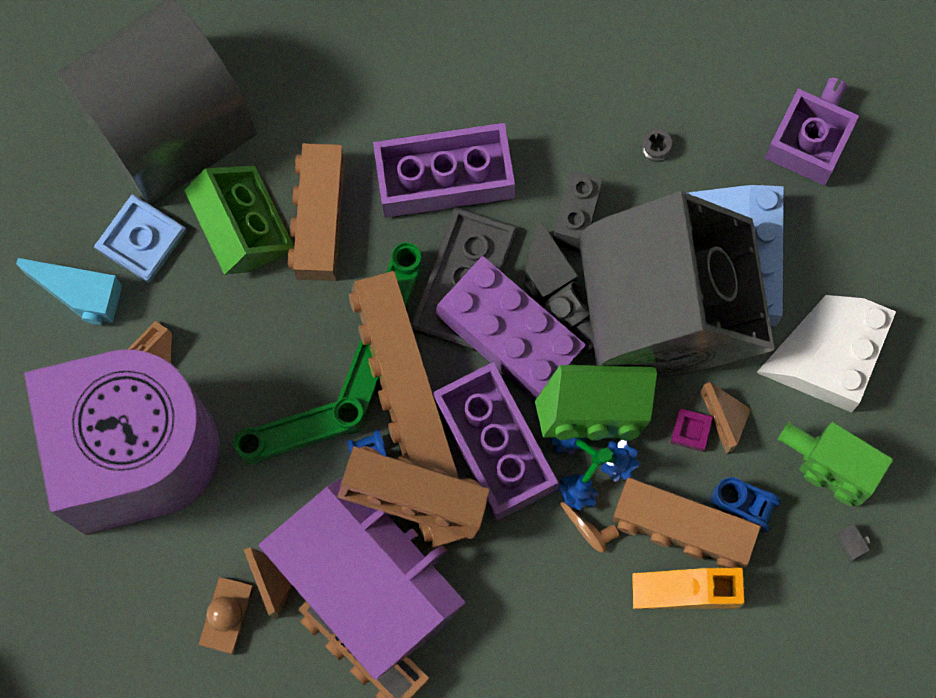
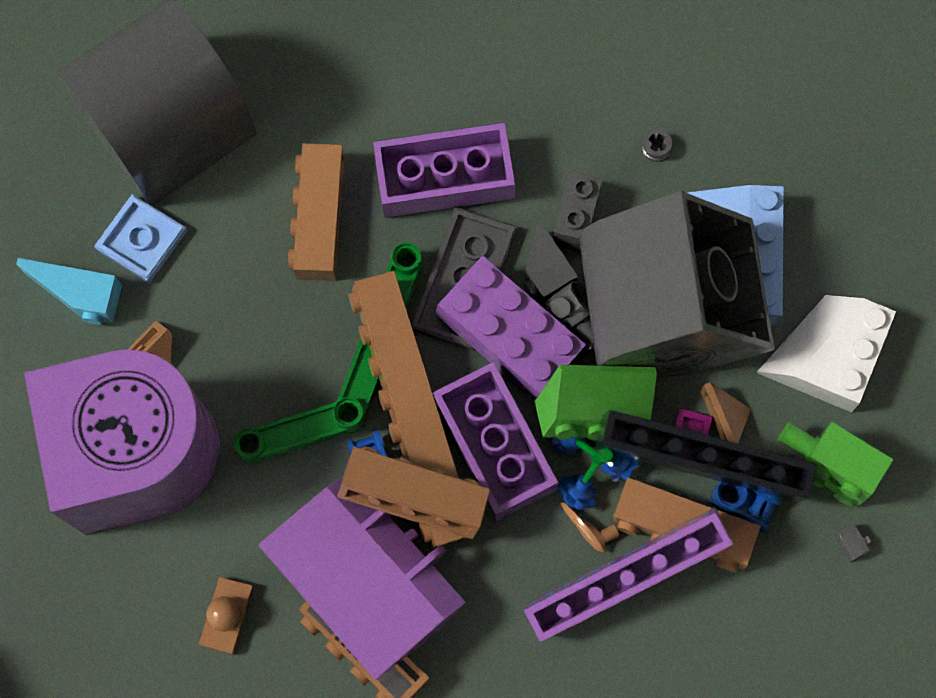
bright green slope [184,166,294,275] -> none
medium nougat slope [244,547,293,618] -> none
light orange slope [632,568,744,609] -> none
medium lavender brick [765,78,859,186] -> none
none -> medium lavender brick [524,508,733,642]
none -> black brick [595,410,816,502]

